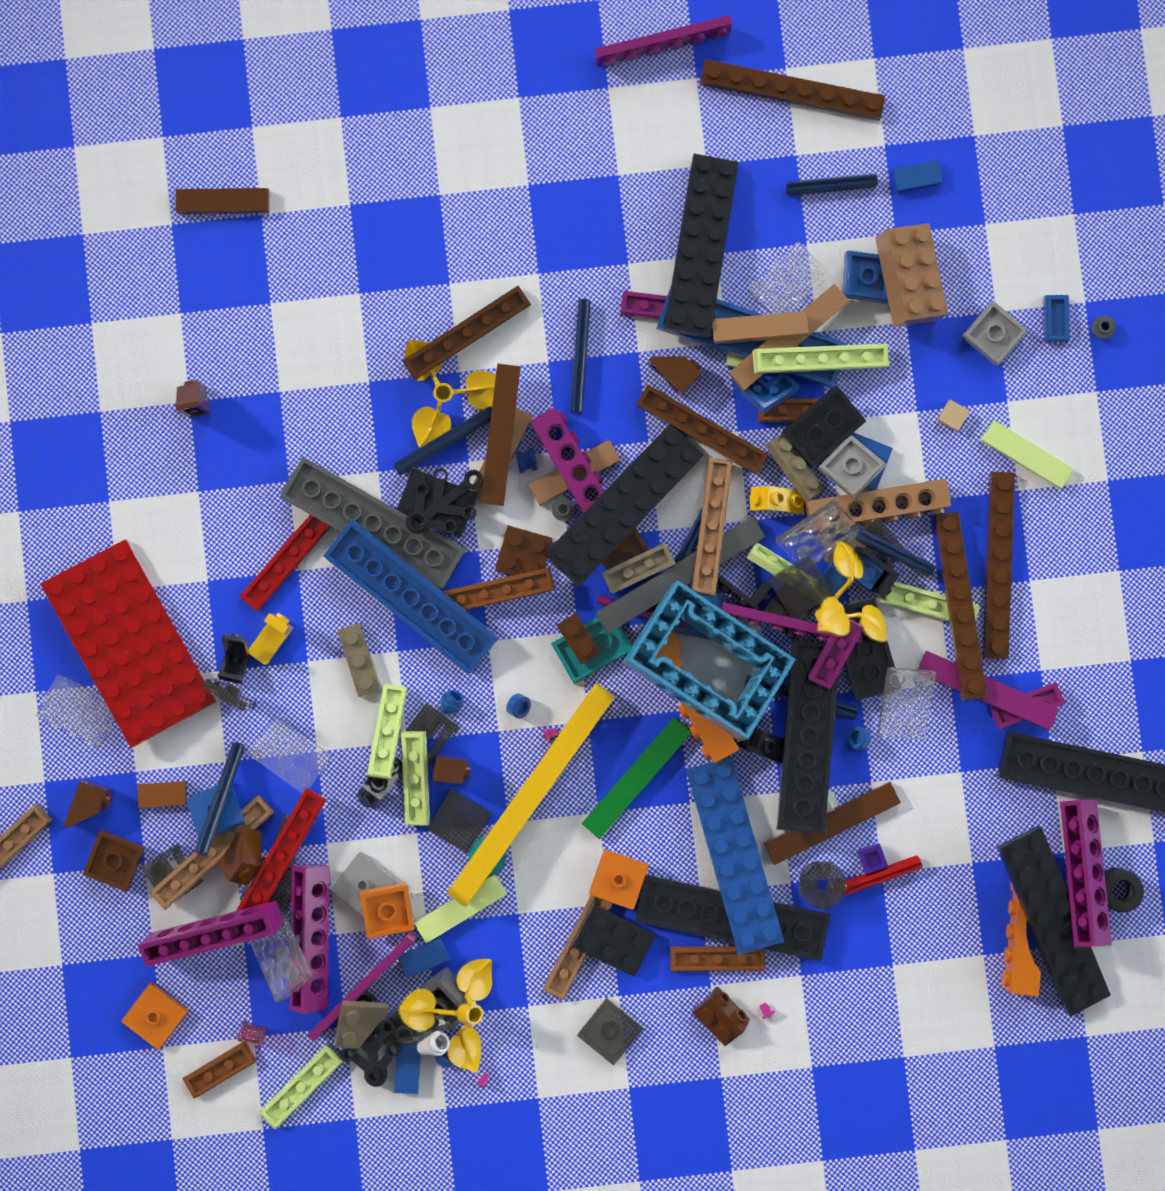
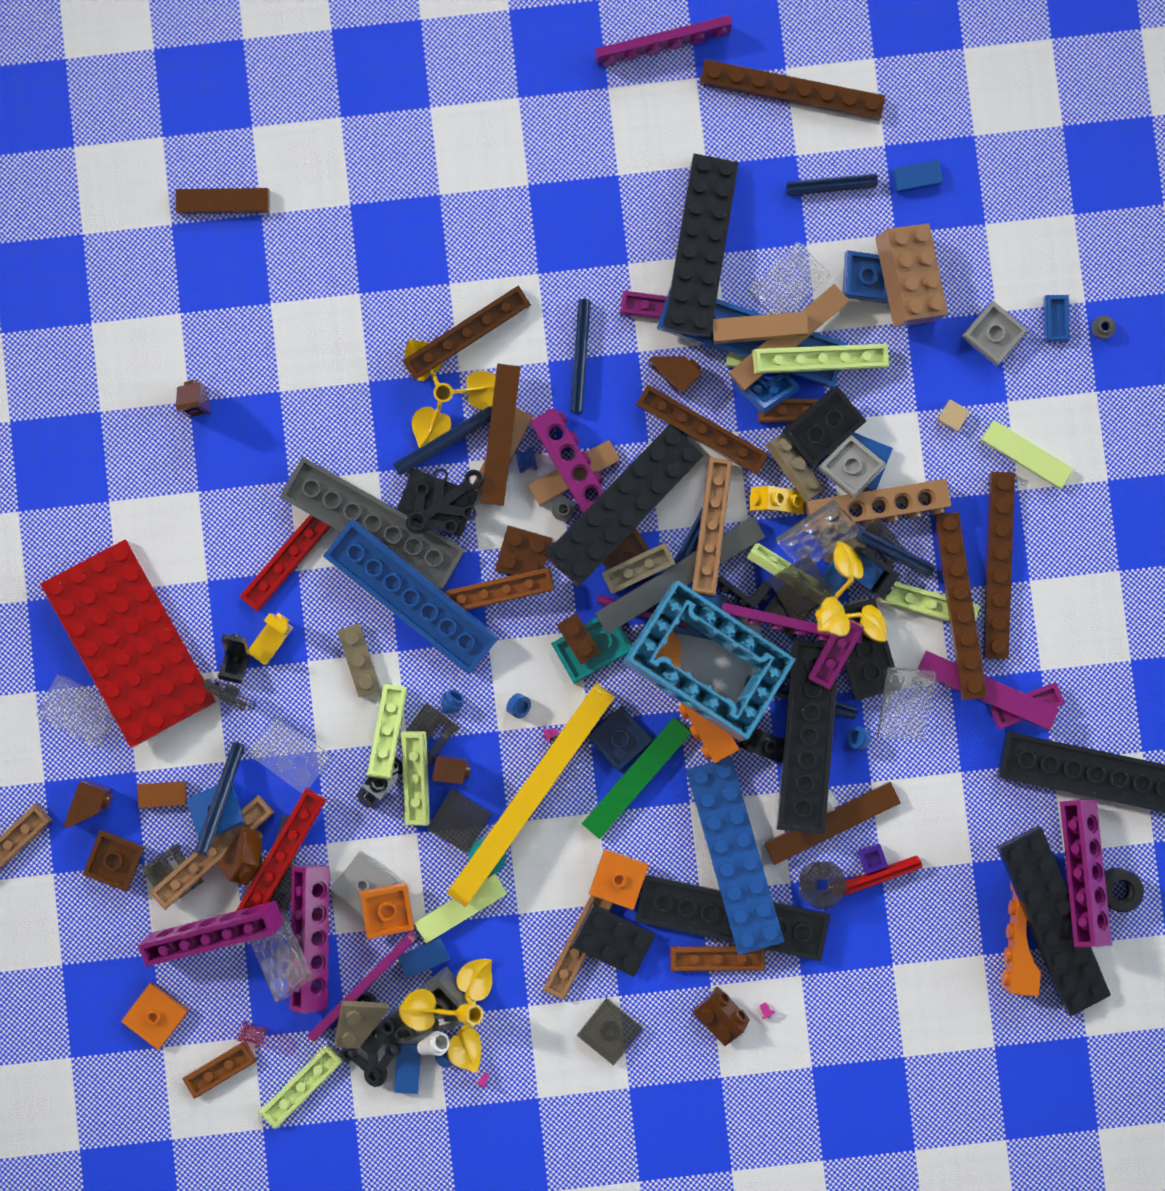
none -> dark blue tile [587,705,653,772]

